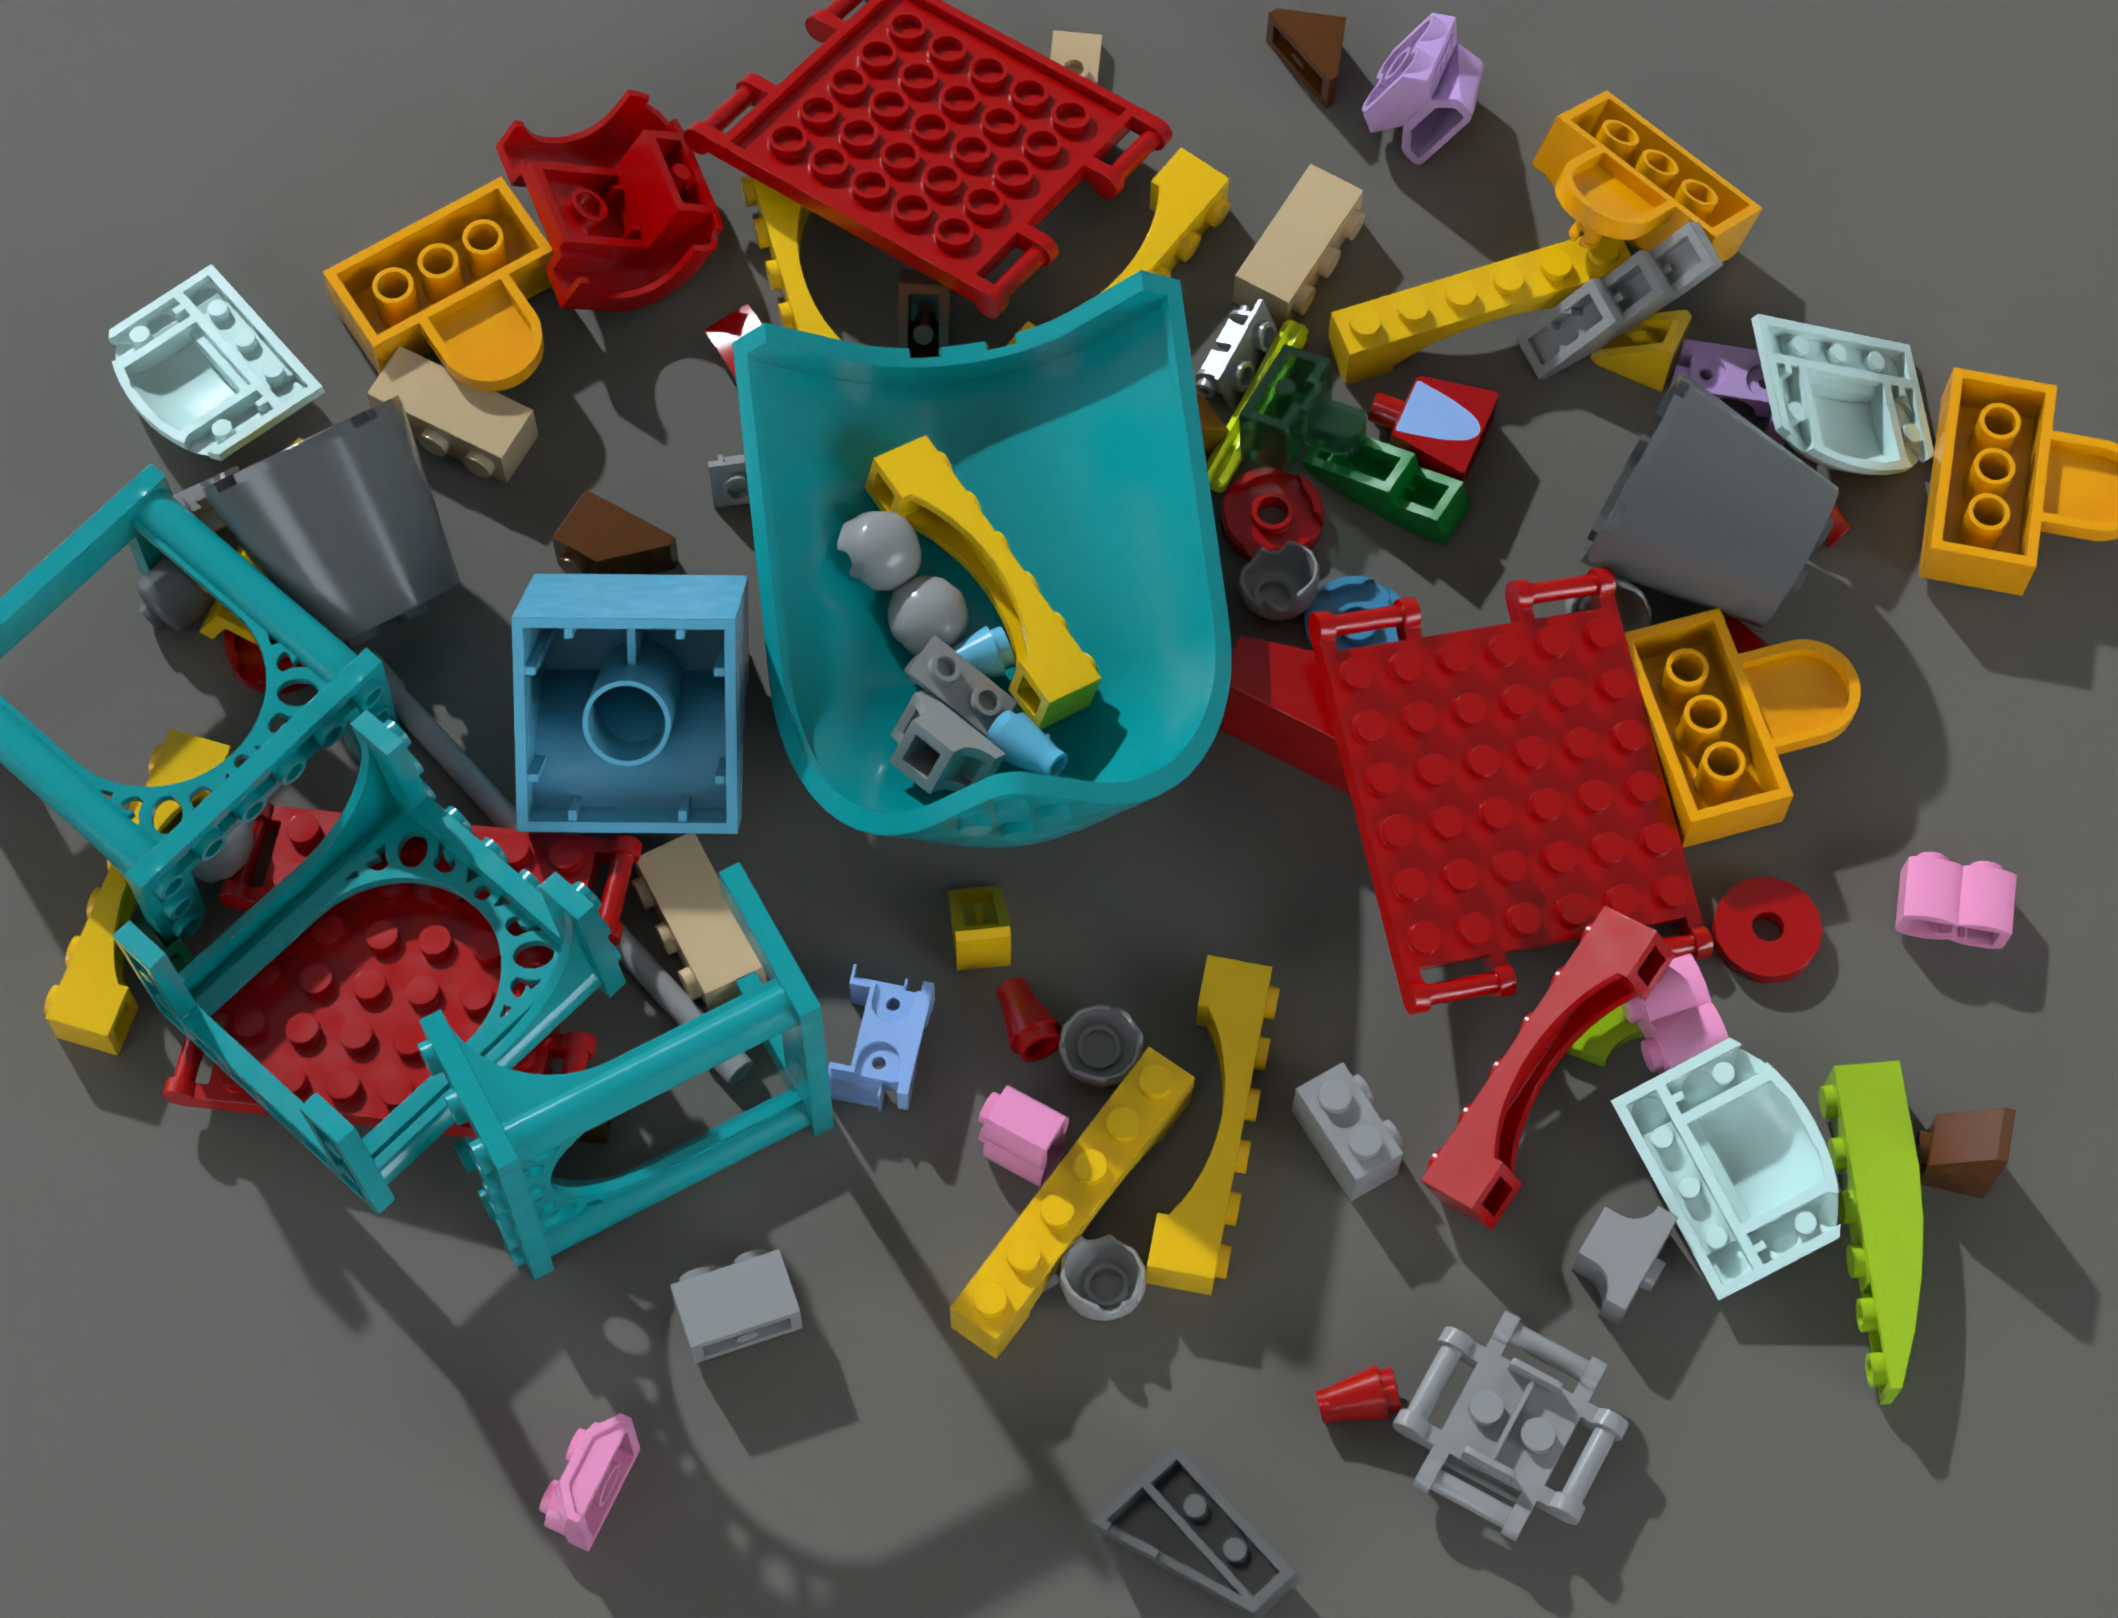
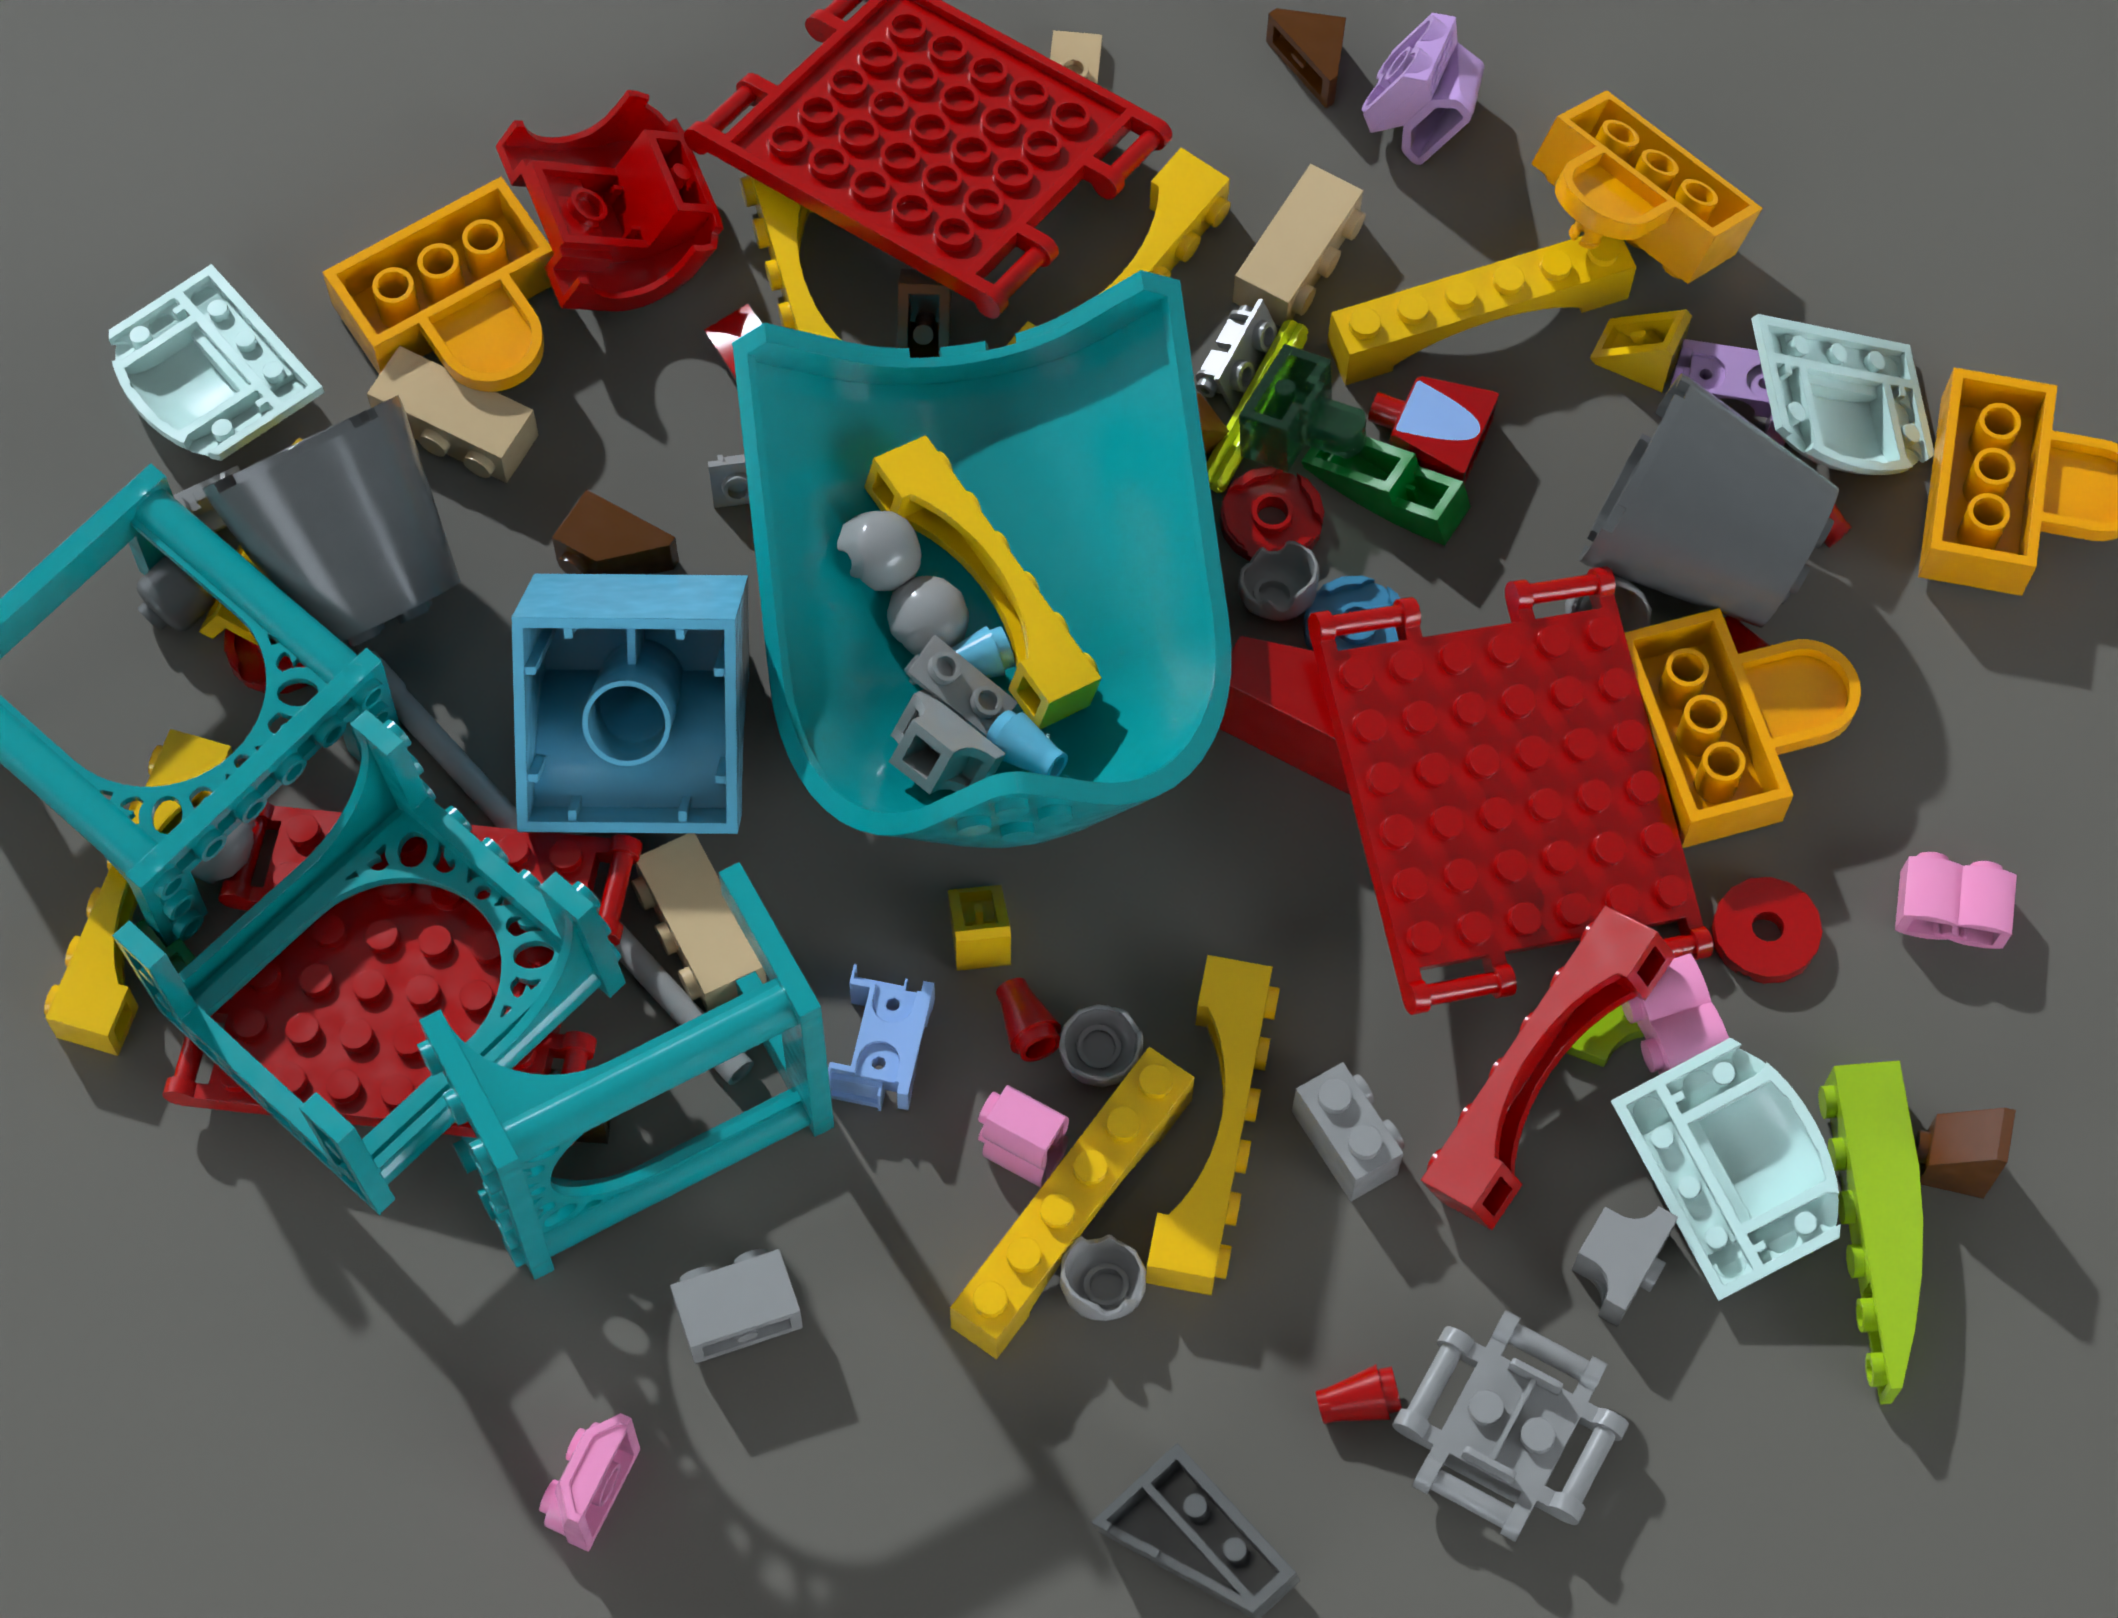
light grey slope [1515,221,1723,380] -> none

